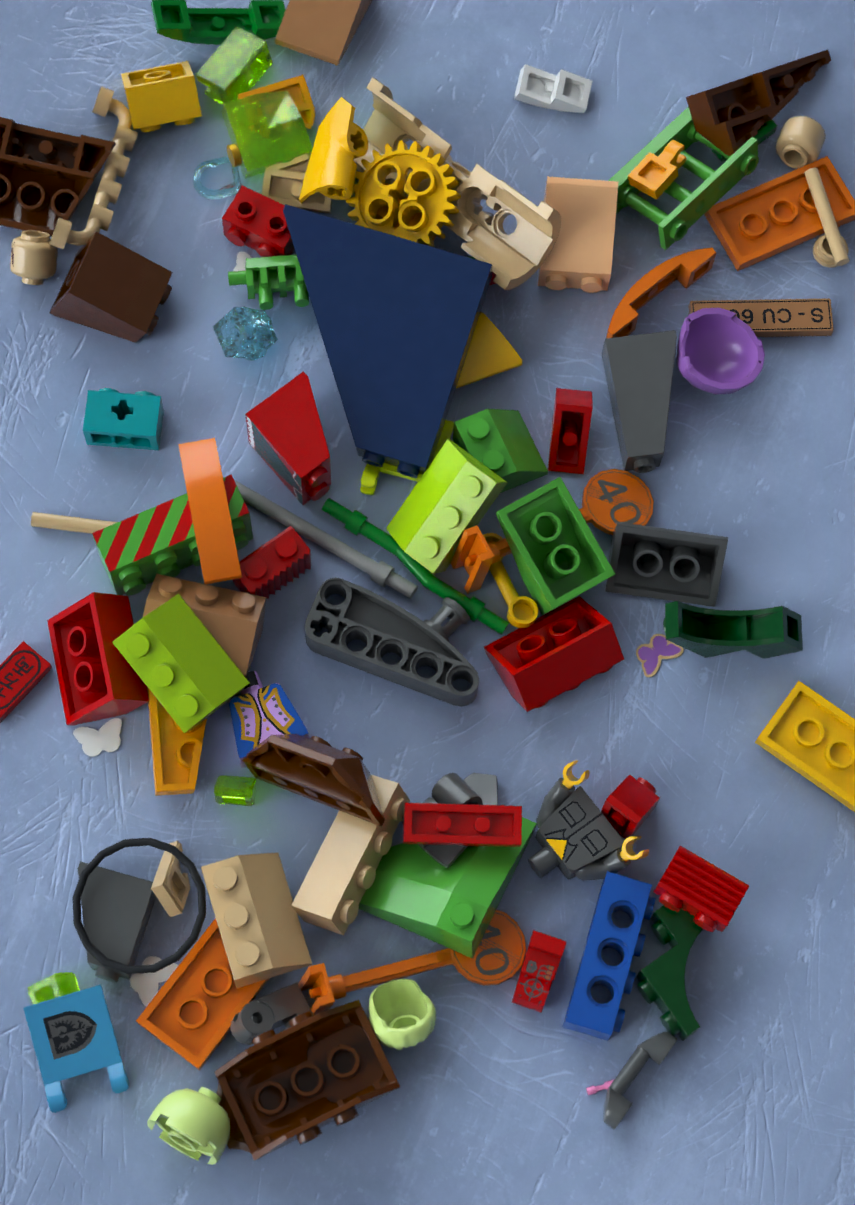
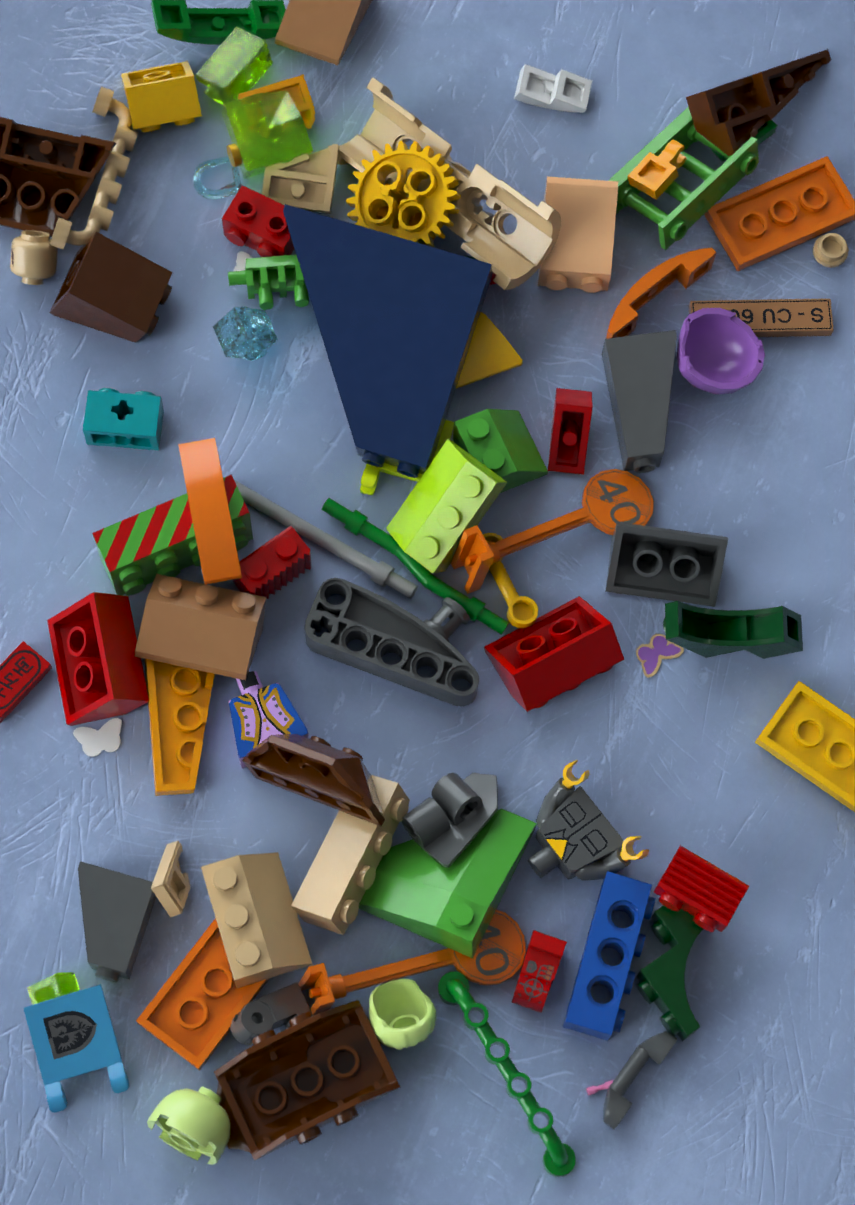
tan bar [31,512,117,534] -> none
black piece [73,838,206,974] -> none
lime slope [112,594,250,733] -> none
white sticker [130,956,178,1007] -> none
clear neon green slope [214,775,256,806] -> none
red slope [245,371,331,505] -> none
yellow panel [299,97,368,204] -> none
red hinge [403,803,522,847] -> none
bright green slope [496,477,615,615] -> none
red slope [601,774,660,839] -> none
tan head [775,116,826,168] -> none
tan bar [804,168,850,266] -> none
none -> green bar [438,971,576,1177]

